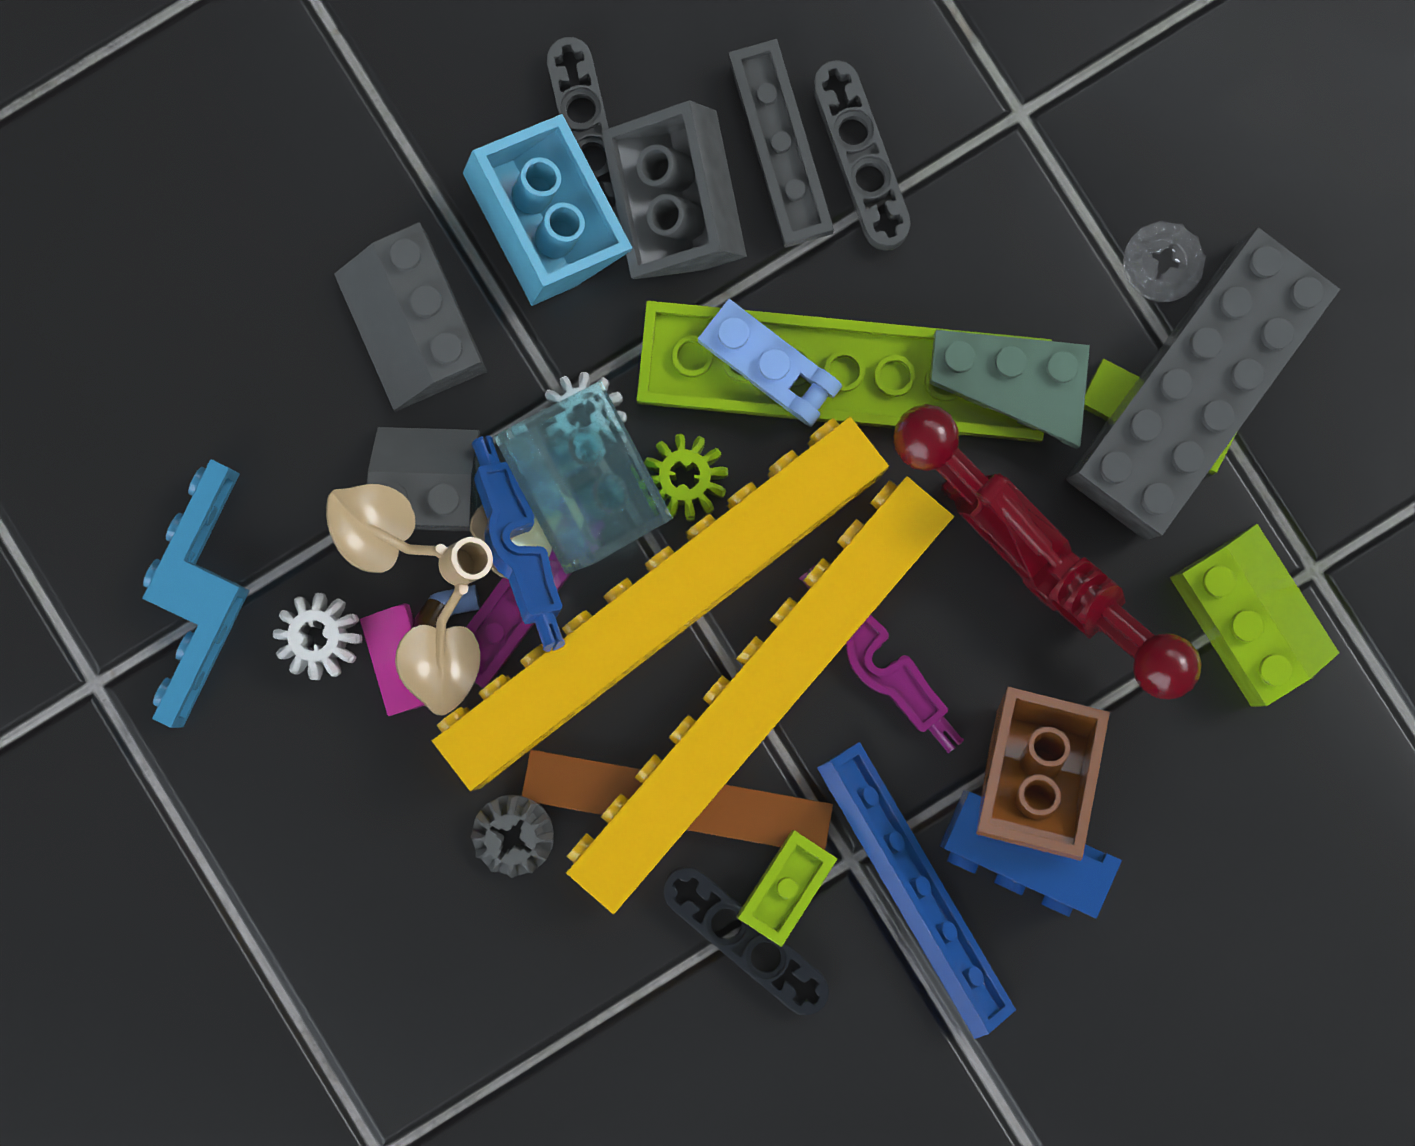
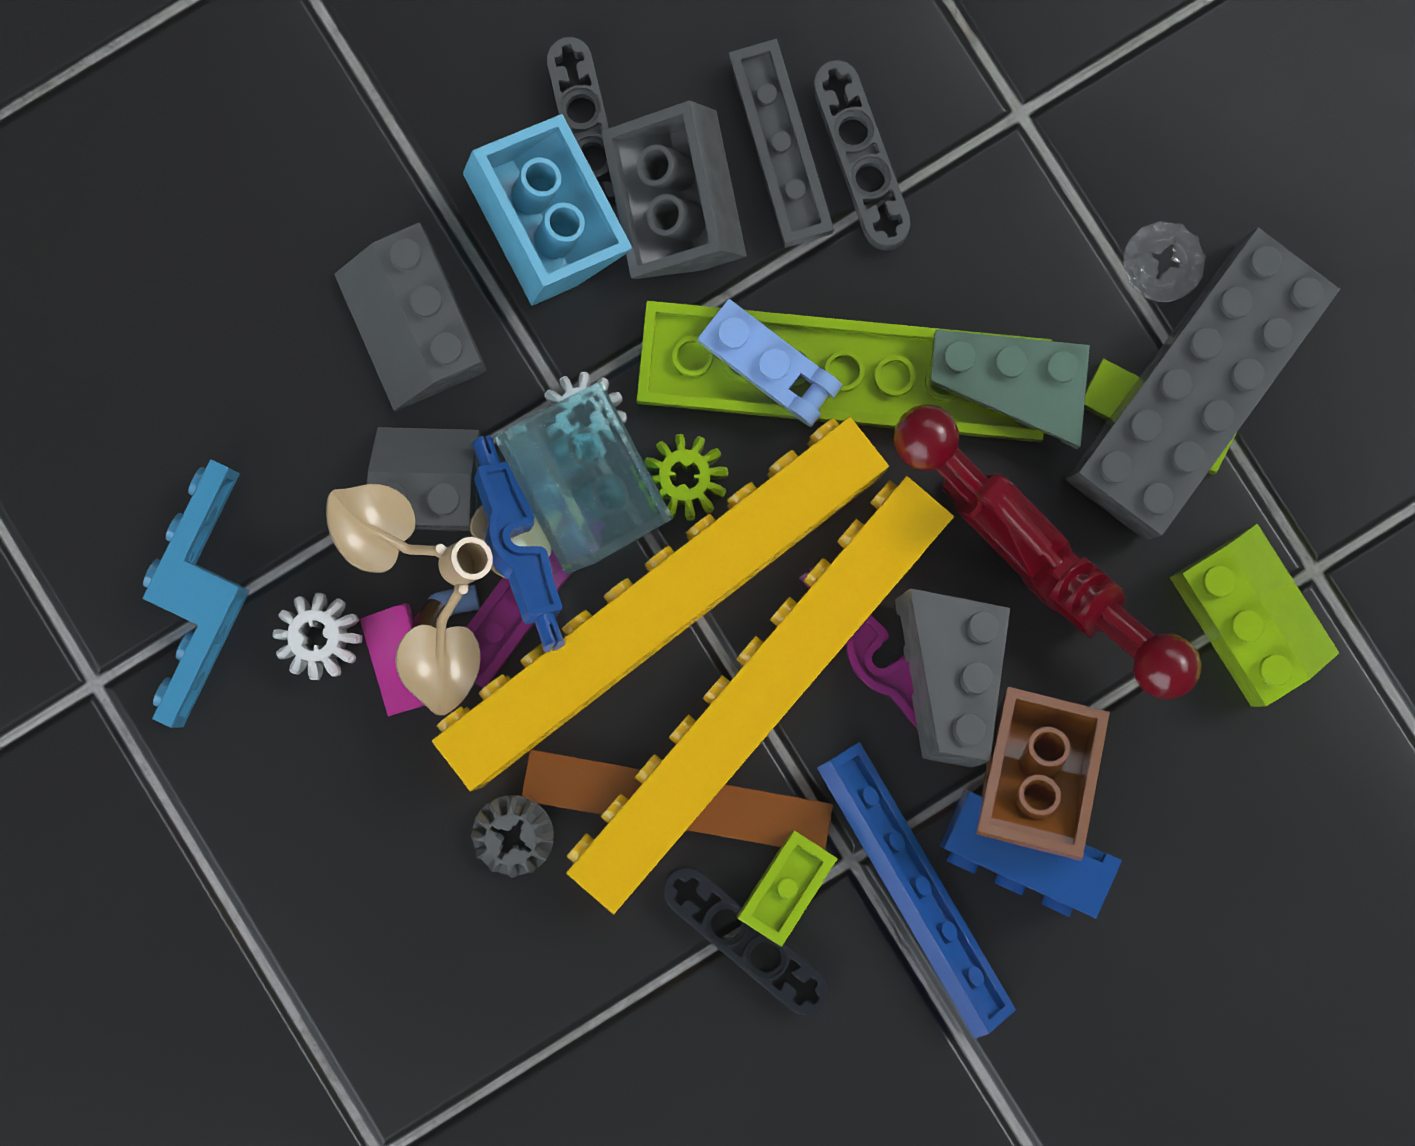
none -> dark grey wedge [895,589,1010,768]

